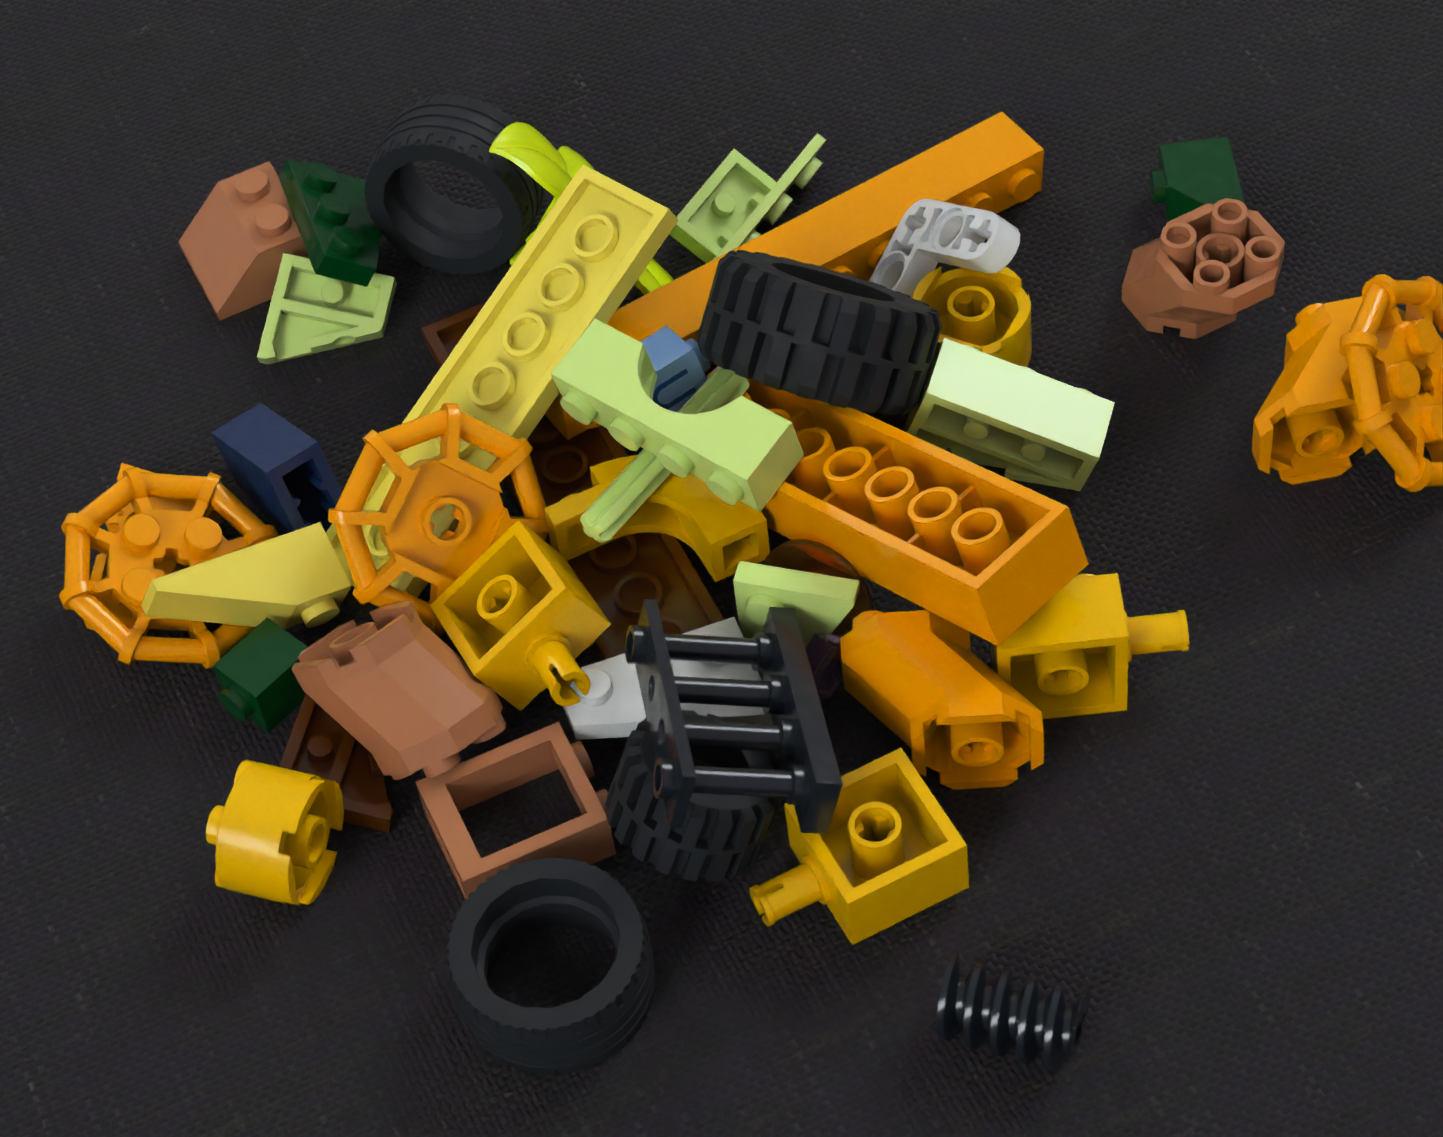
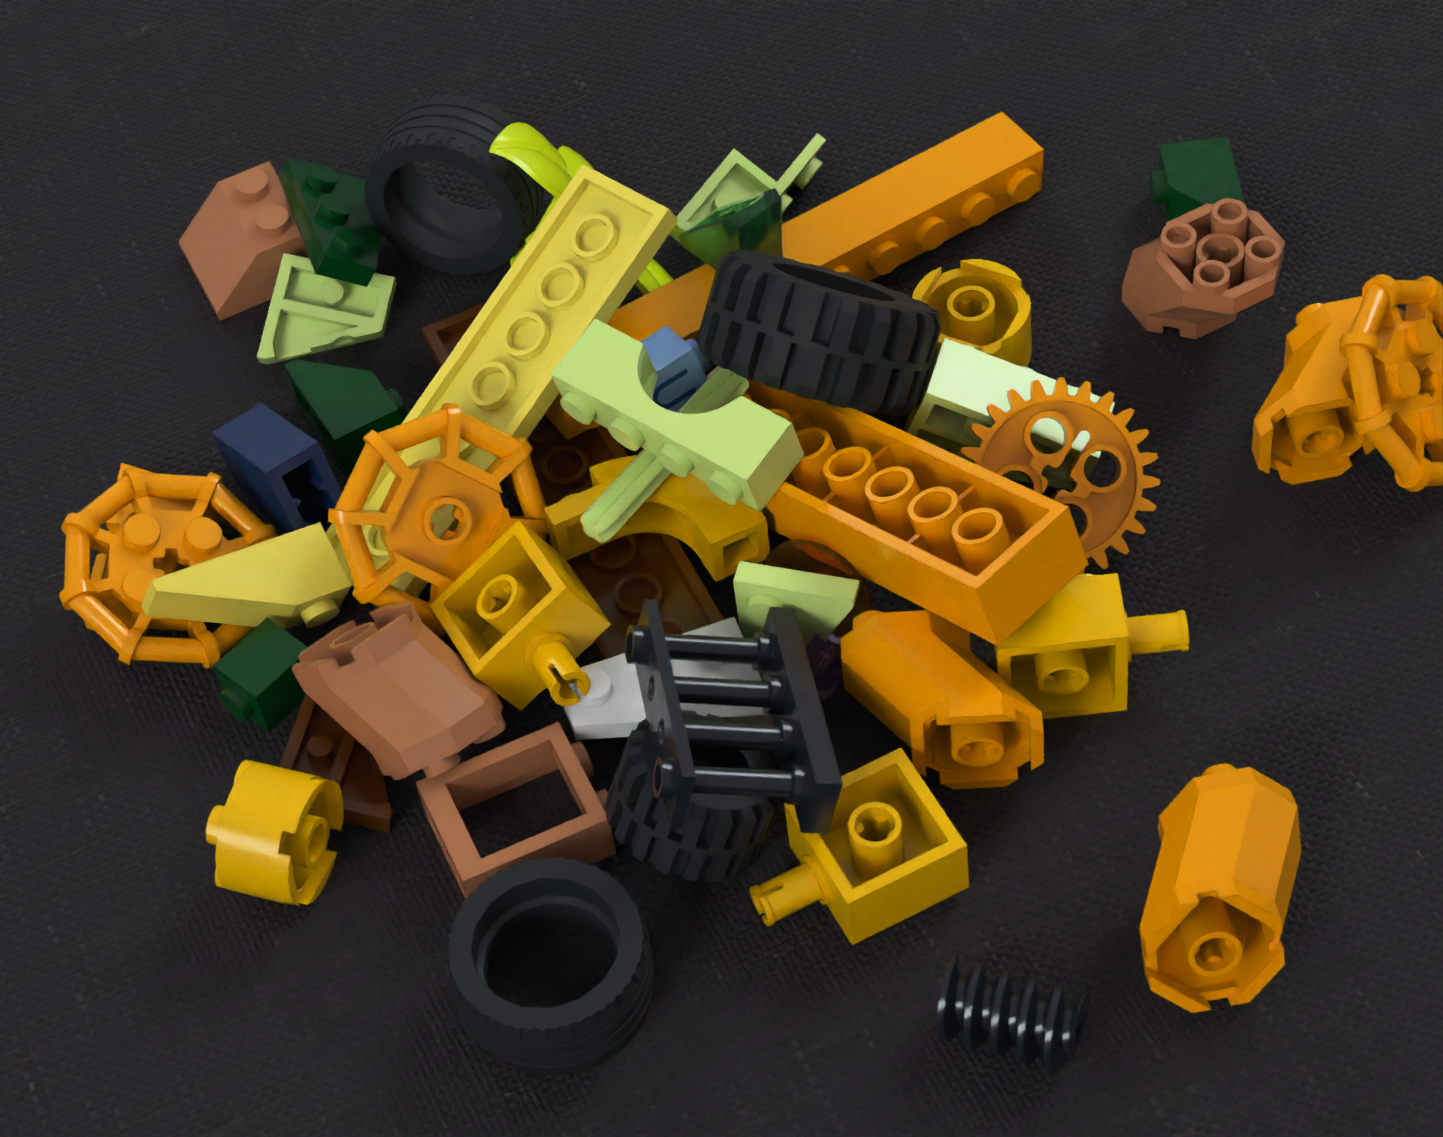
white beam [869,199,1020,298] -> none
none -> dark green slope [284,359,408,477]
none -> clear green slope [678,188,783,270]
none -> light orange gear [959,377,1160,575]
none -> light orange brick [1139,763,1301,1013]

